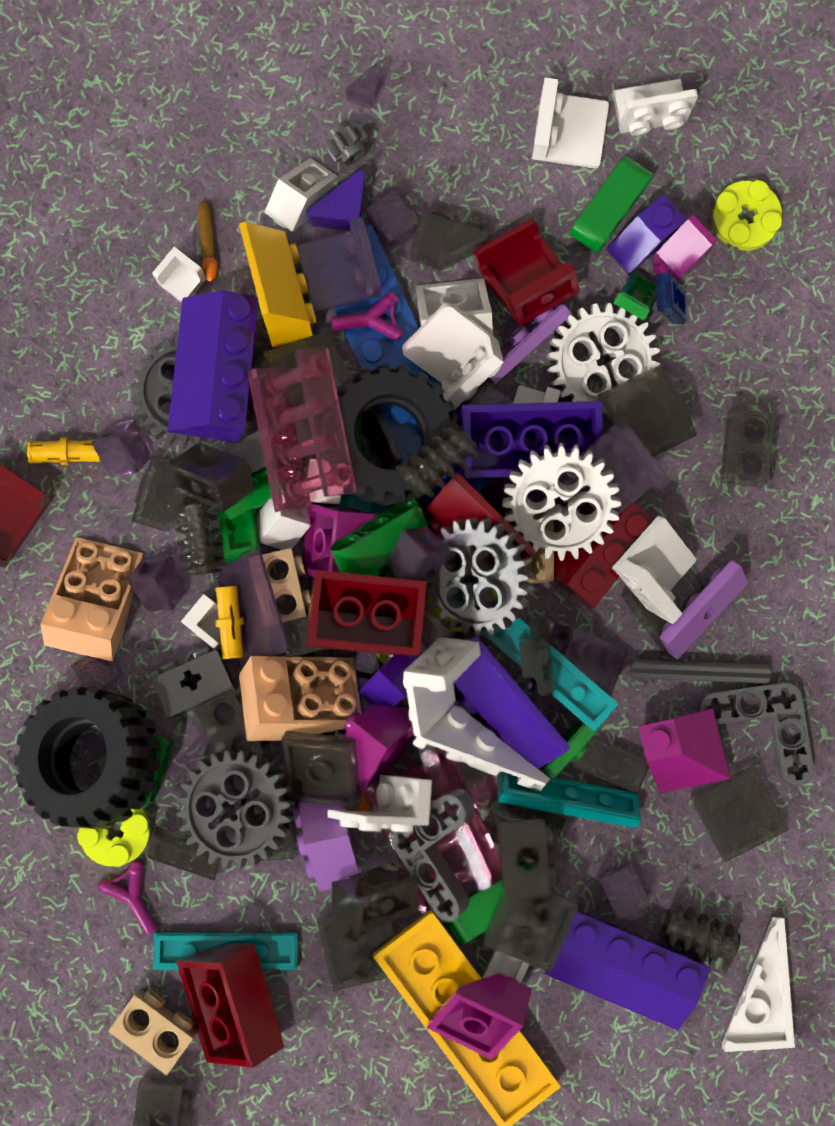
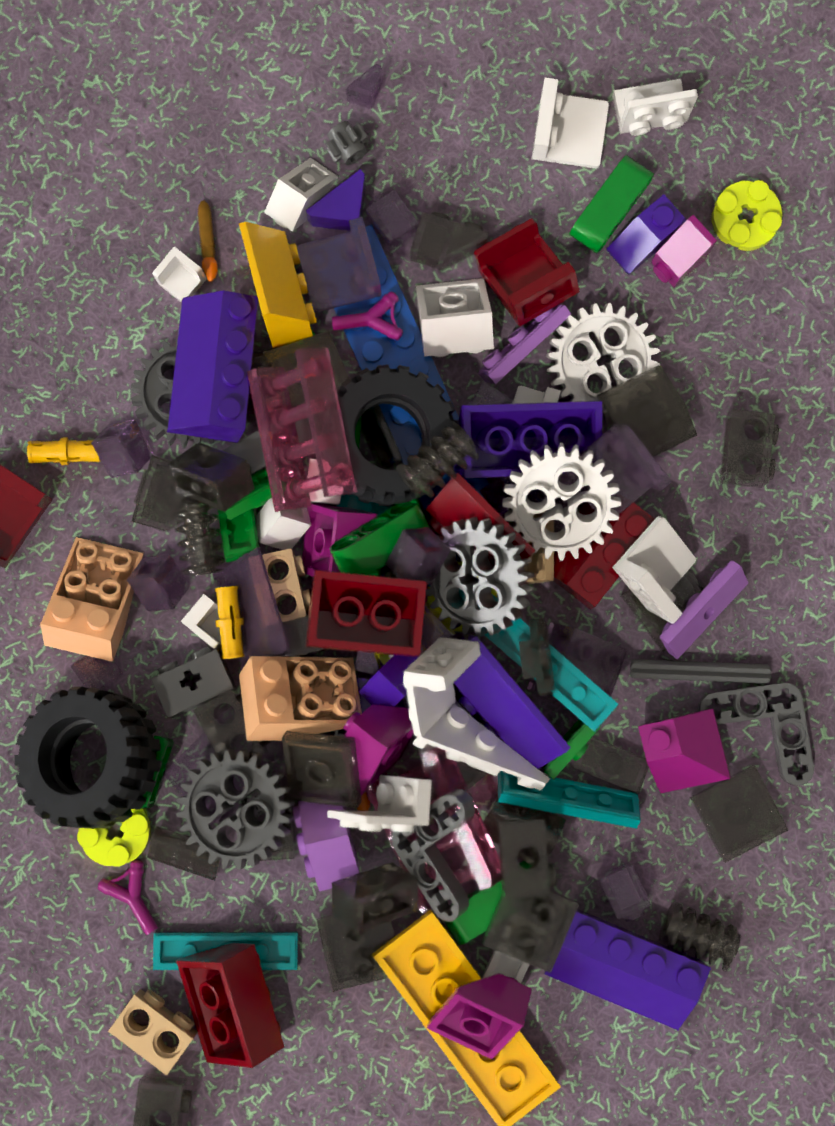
white bracket [402,303,503,409] -> none
green plate [614,272,663,321] -> none
clear blue plate [656,272,687,325] -> none
white wing [722,916,795,1052] -> none

